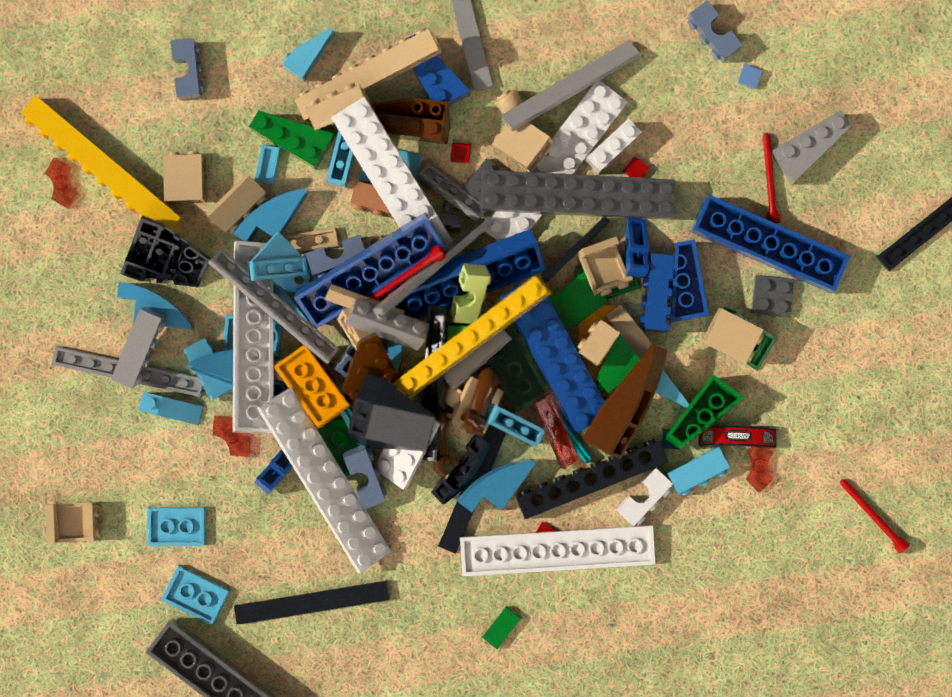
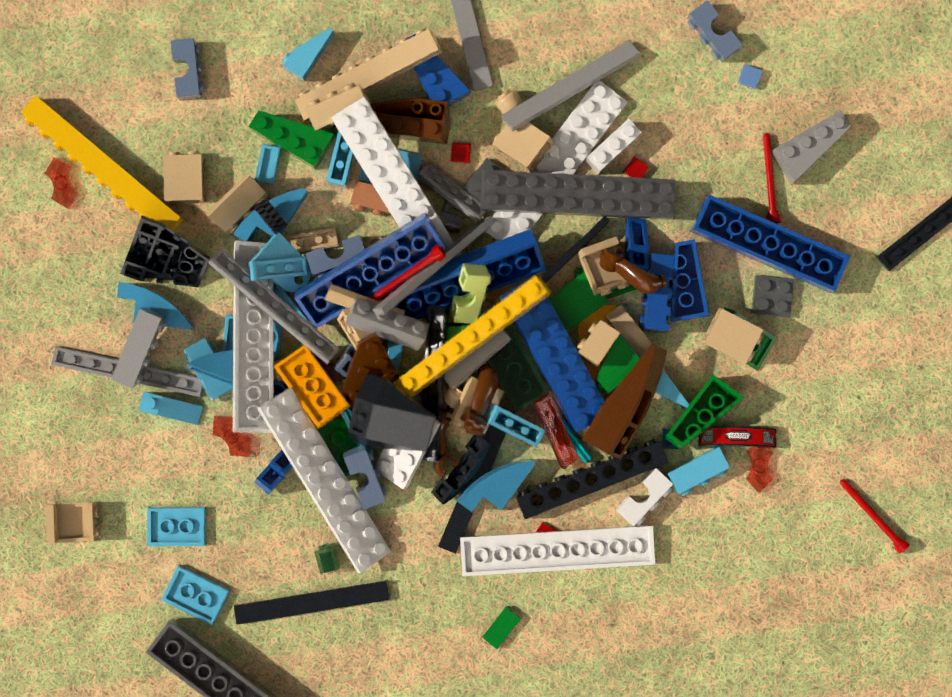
none -> black tyre [254,198,288,235]
none -> clear green brick [314,543,340,574]
none -> reddish brown piece [599,247,666,294]

